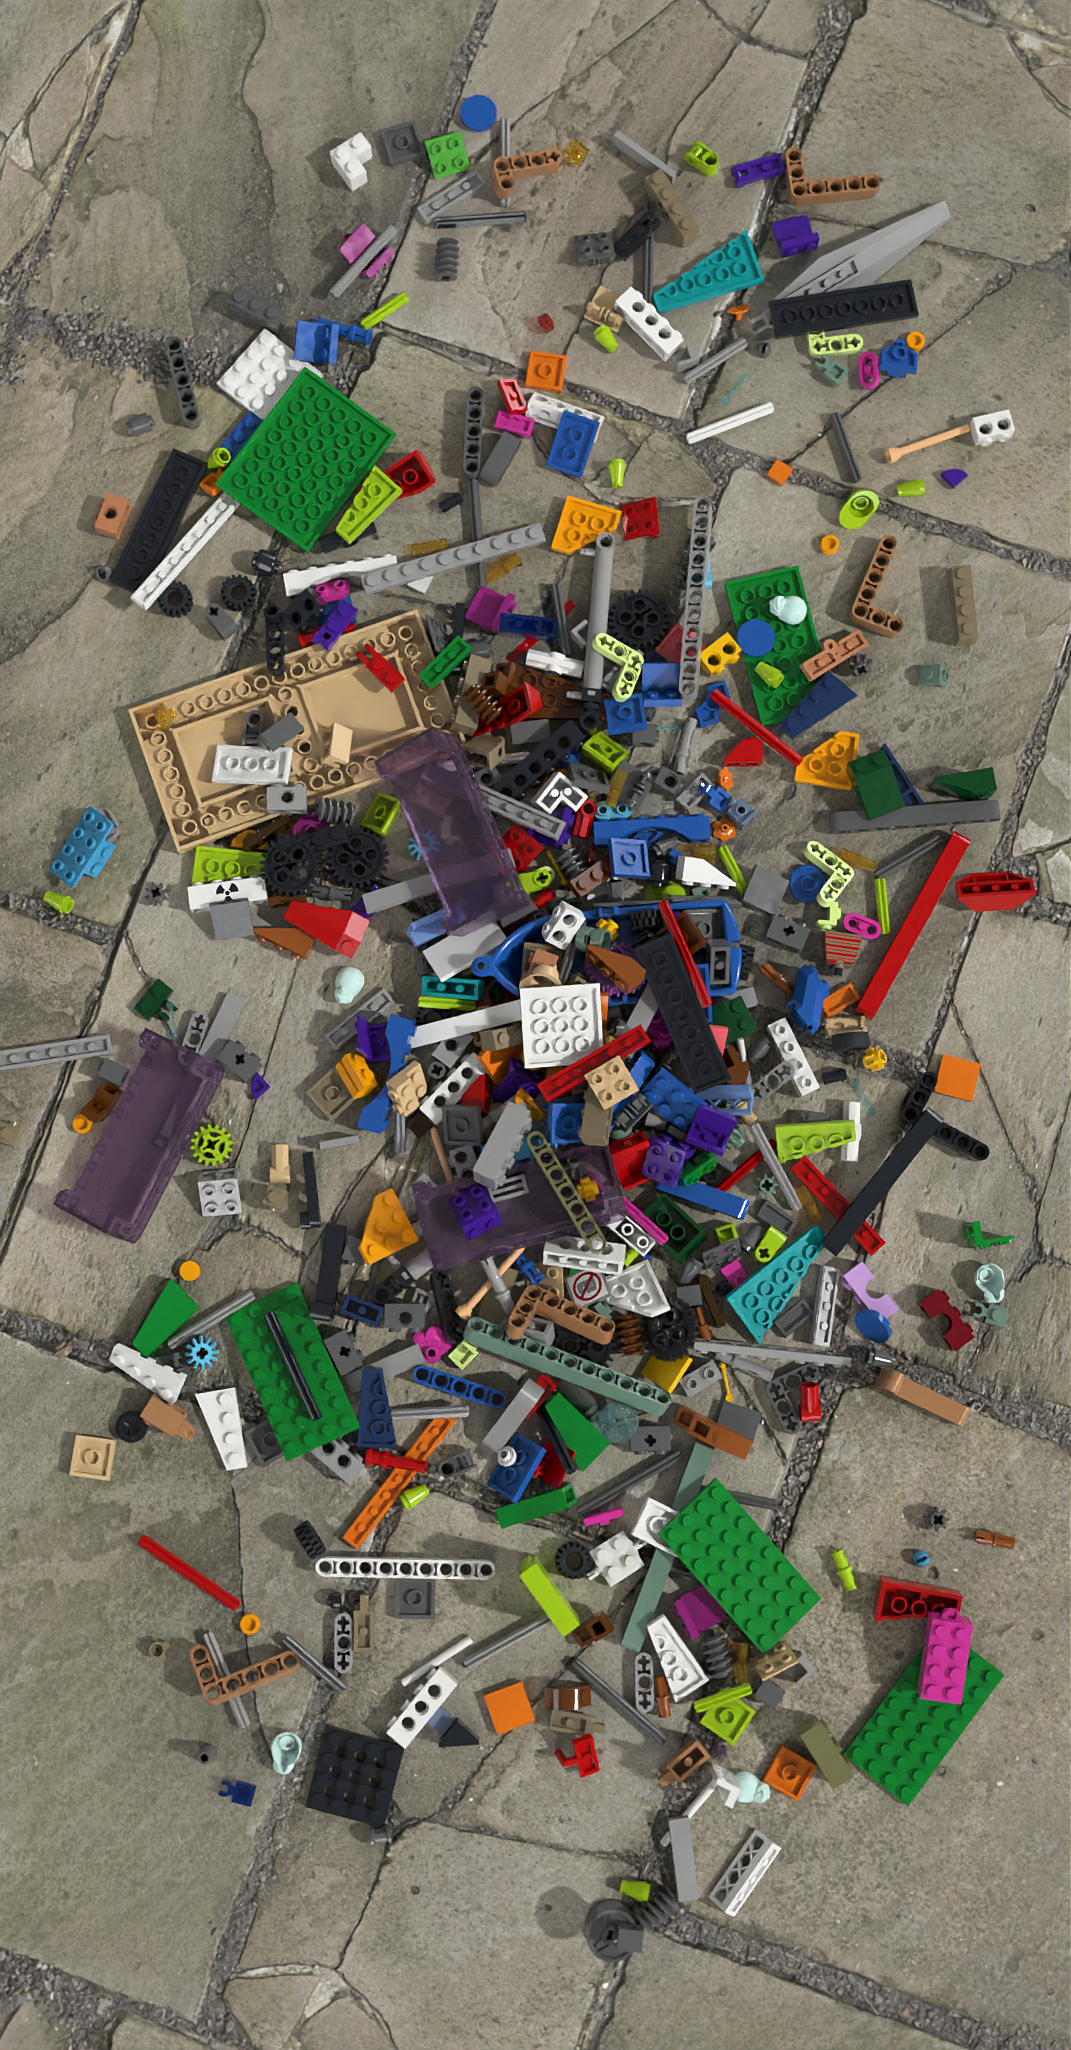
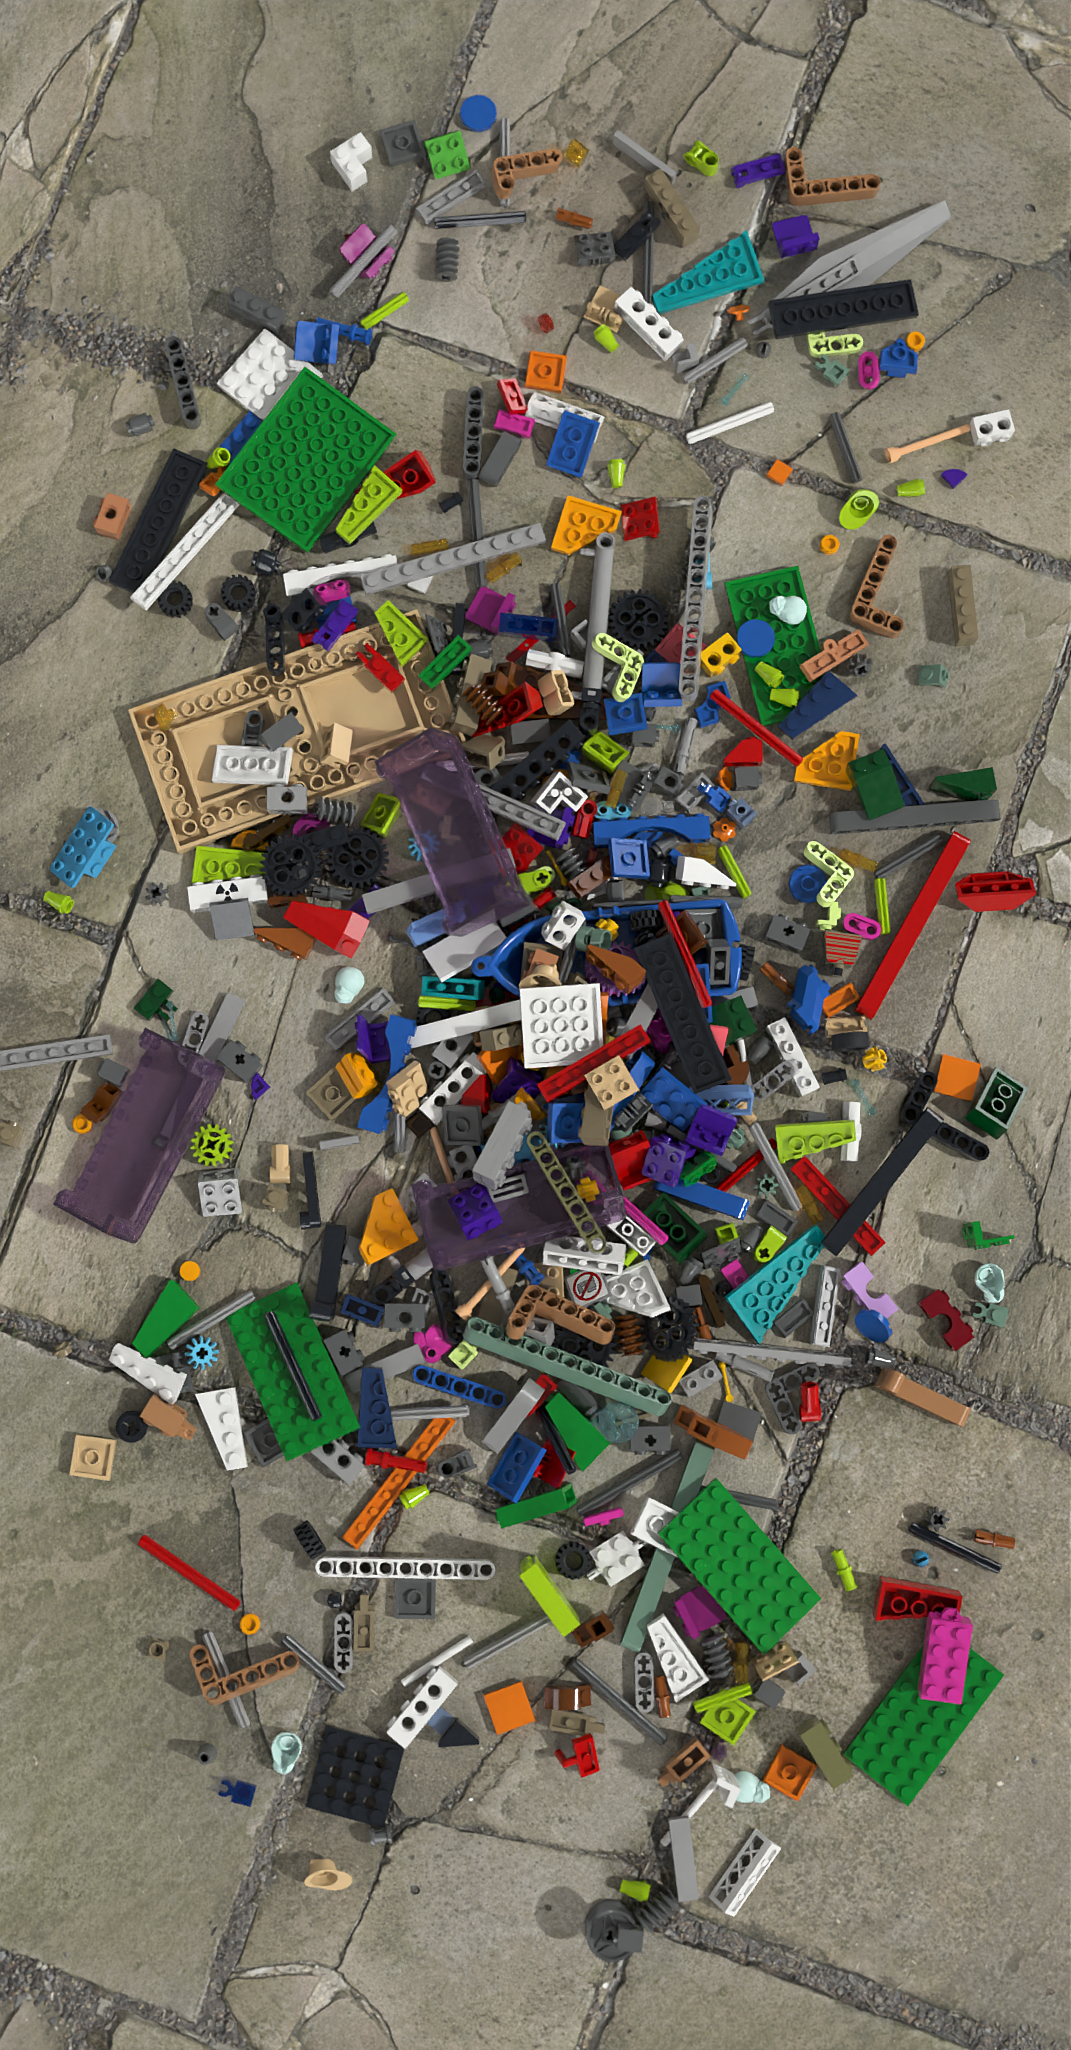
white plate [497,1446,517,1466] -> none
tile [740,865,789,916] -> none
none -> tan piece [304,1859,352,1891]
none -> lime wing [375,600,429,667]
none -> tan brick [538,670,574,715]
none -> dark orange axle [555,208,593,229]
none -> dark grey brick [733,767,762,791]
none -> lime cone [770,688,799,707]
none -> black axle [908,1522,1002,1574]
none -> dark green slope [965,1067,1028,1140]

